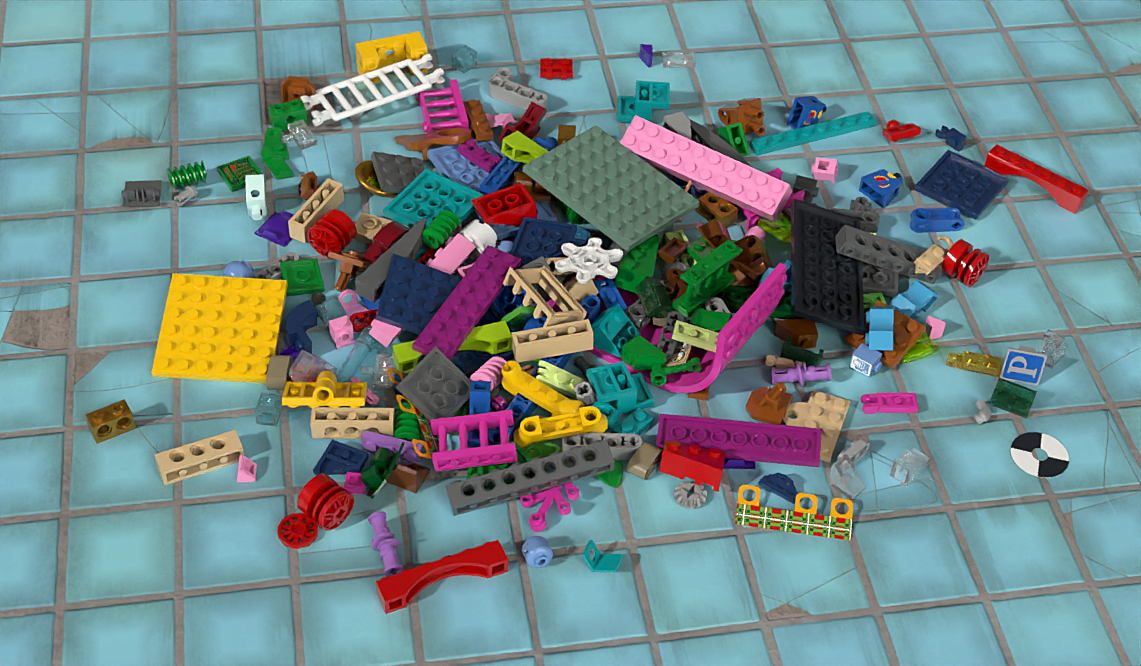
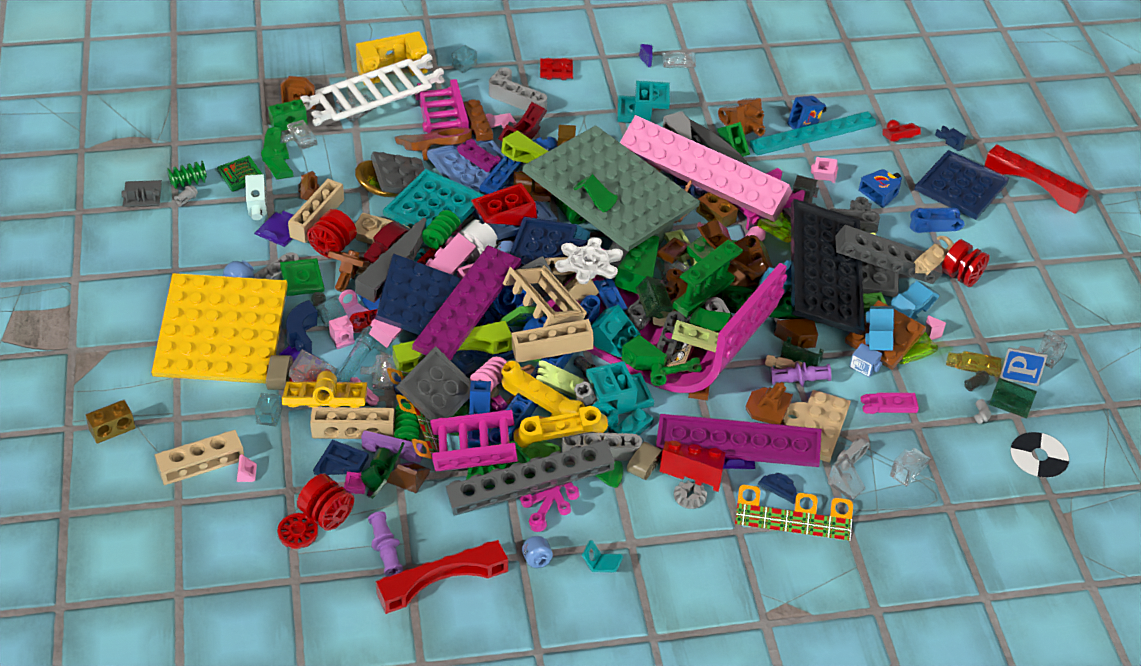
none -> green piece [573,174,618,212]
none -> clear smoke pin [964,371,990,392]

